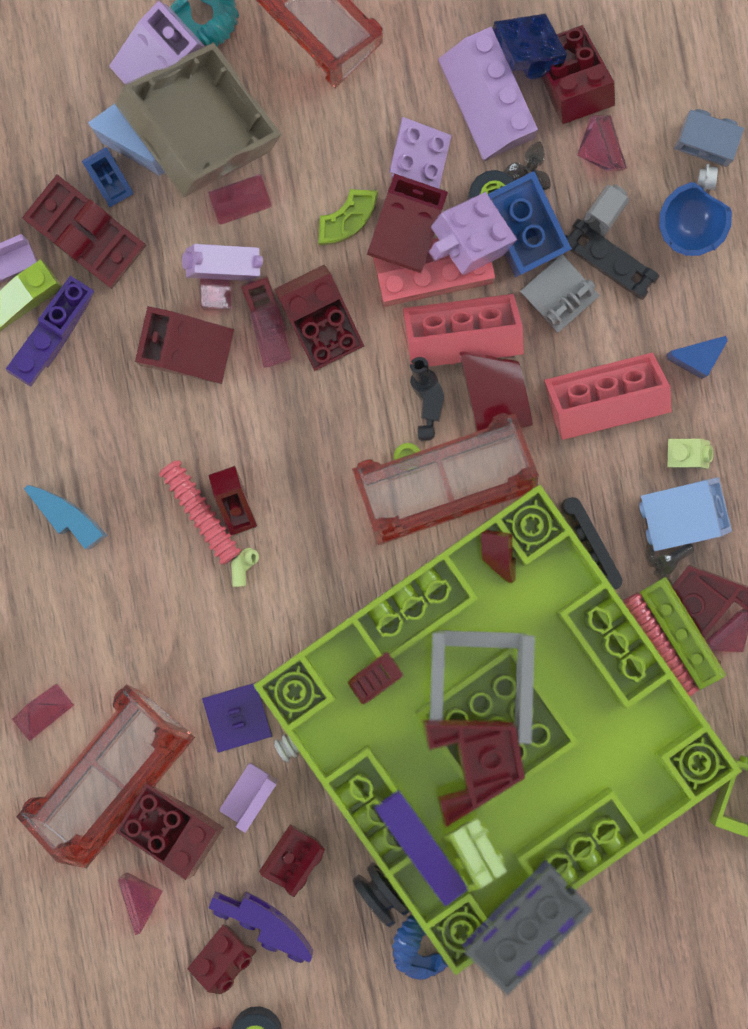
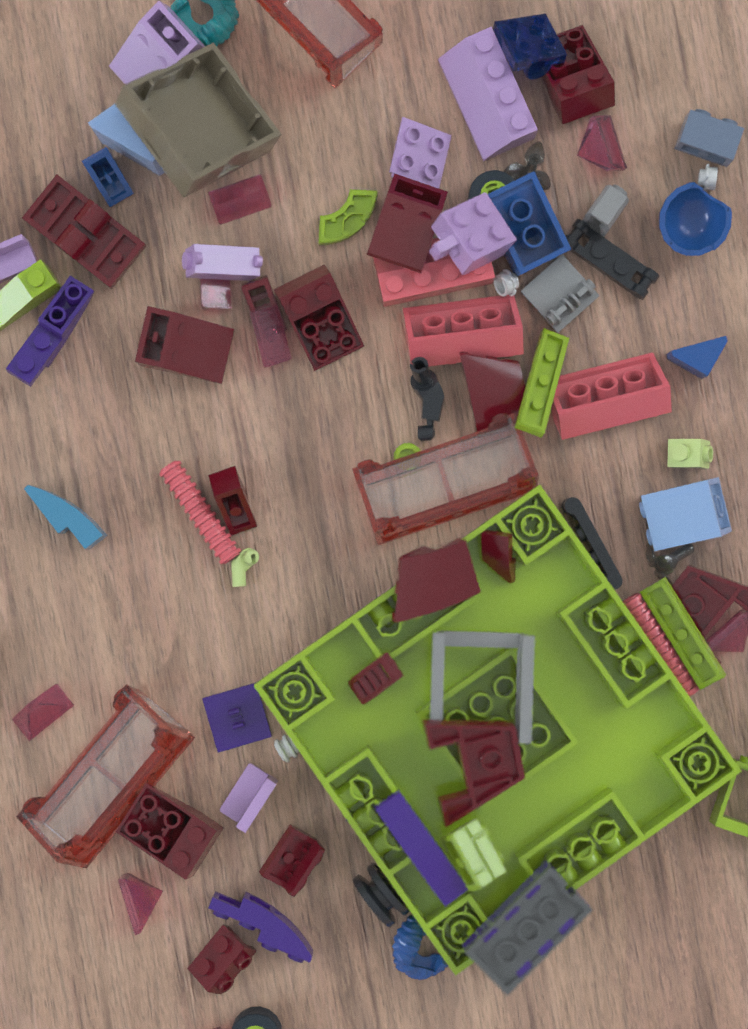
none -> dark red slope [392,538,481,623]
none -> white plate [494,269,519,297]
none -> lime tile [515,328,569,438]

